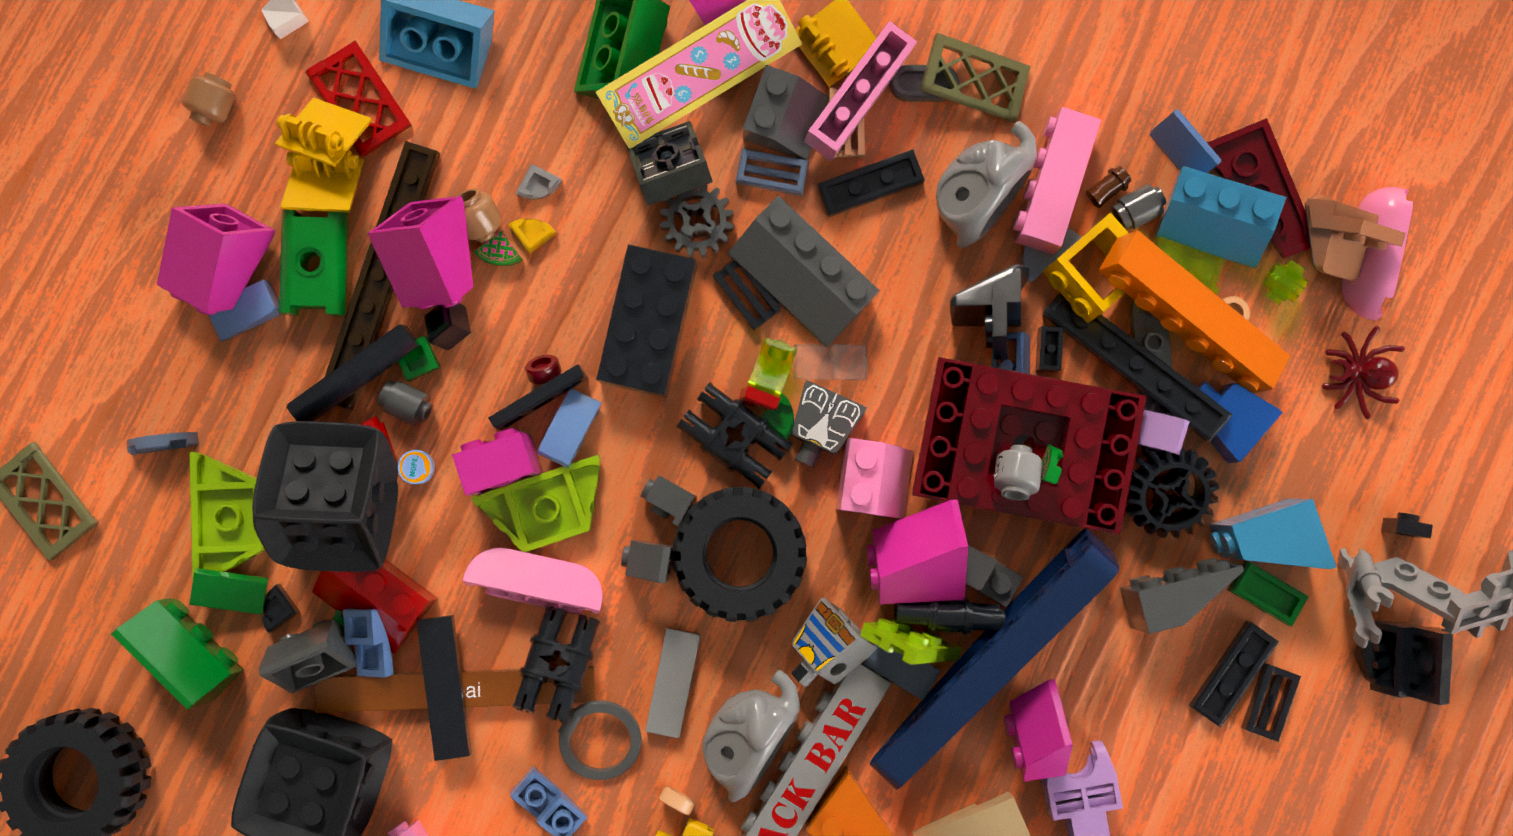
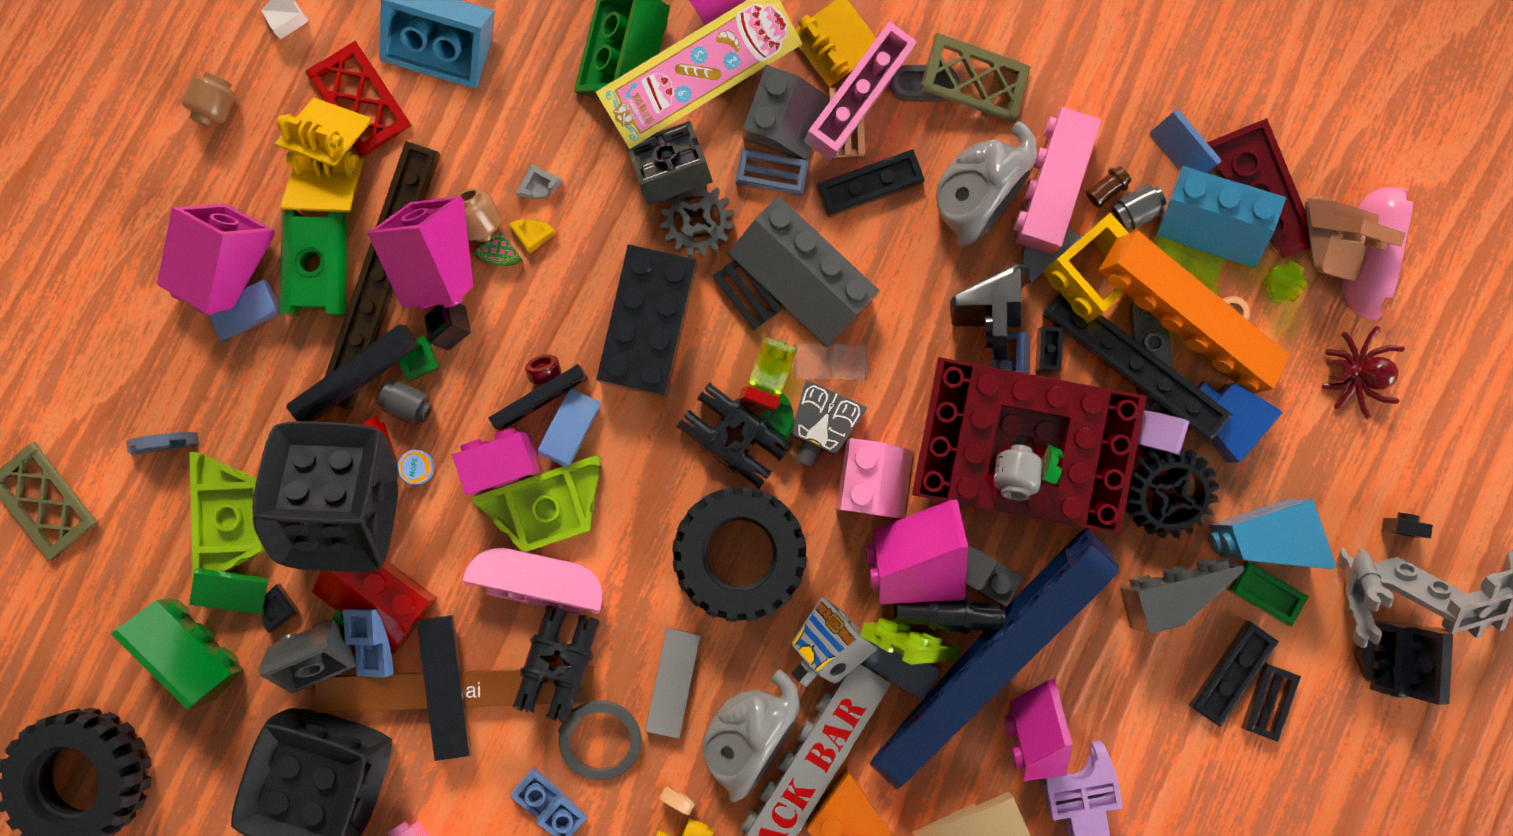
dark grey slope [621,540,673,584] -> none
dark grey brick [640,475,696,526] -> none

